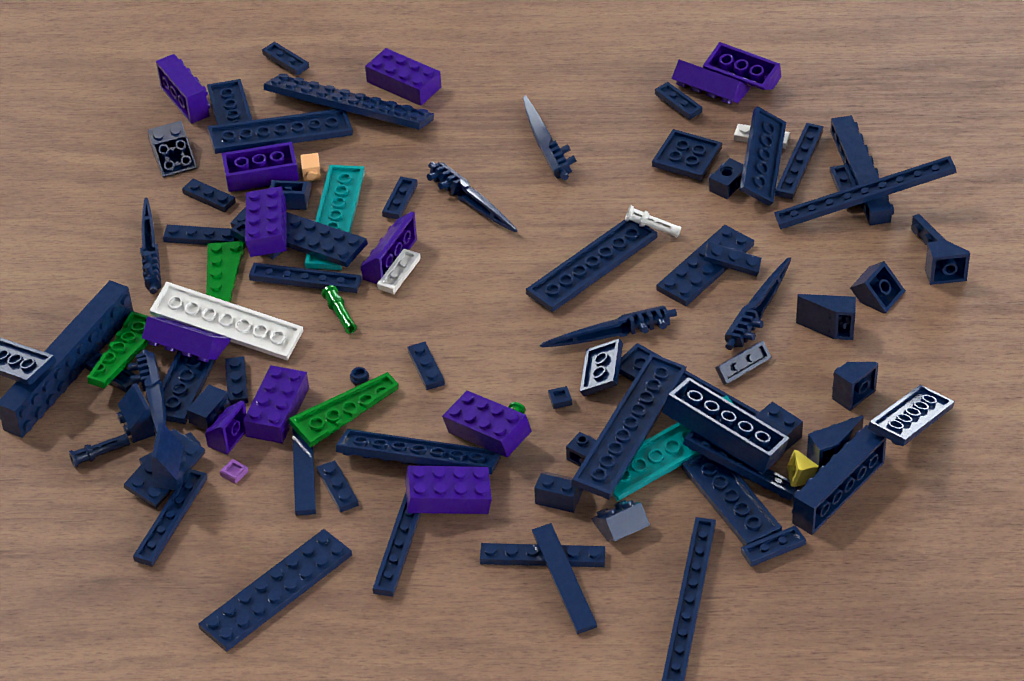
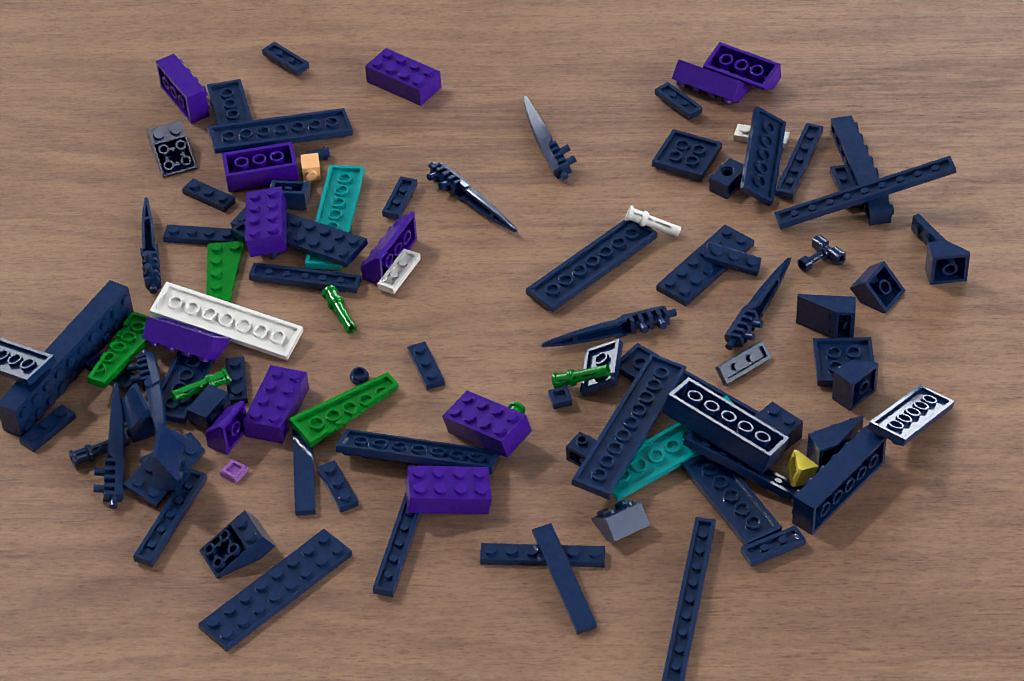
dark blue plate [263,74,434,130] -> none
dark blue slope [534,472,583,513] -> none
none -> dark blue plate [19,404,76,453]
none -> dark blue piece [93,383,125,509]
none -> green pin [171,368,231,403]
none -> dark blue slope [199,510,275,578]
none -> dark blue pin [307,146,331,160]
none -> green pin [552,364,611,389]
none -> dark blue bar [797,235,846,272]
none -> dark blue plate [813,337,874,386]

